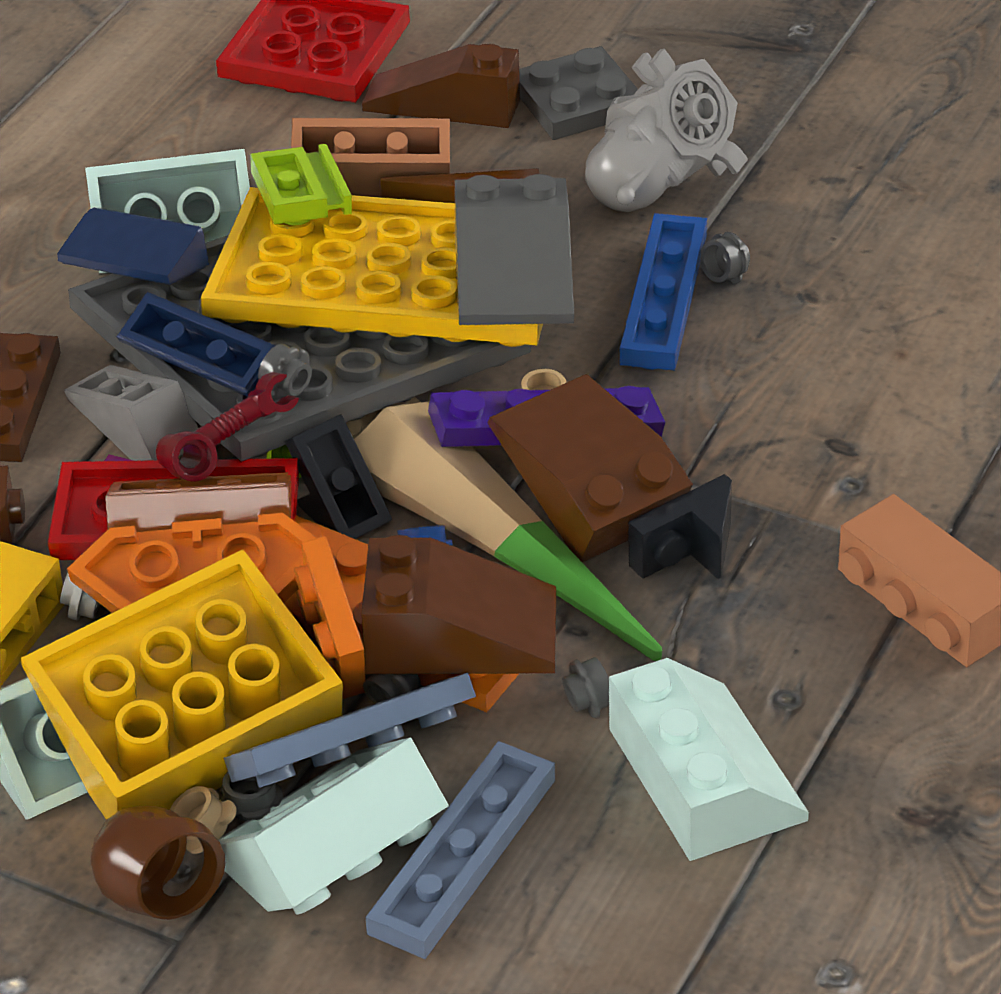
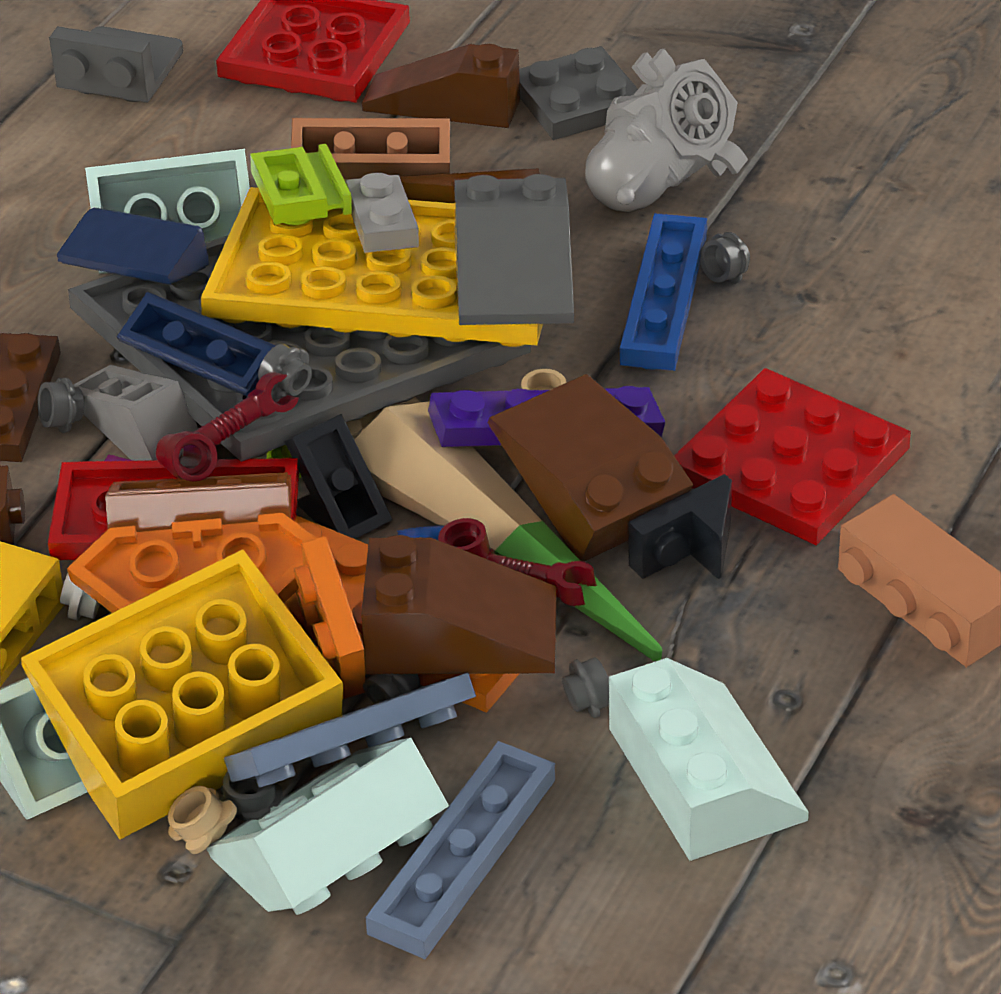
reddish brown helmet [91,806,226,920] -> none
none -> dark grey plate [38,378,84,433]
none -> dark grey bracket [49,26,183,103]
none -> light grey plate [345,173,419,253]
none -> dark red brick [438,518,597,606]
none -> red plate [674,368,911,546]

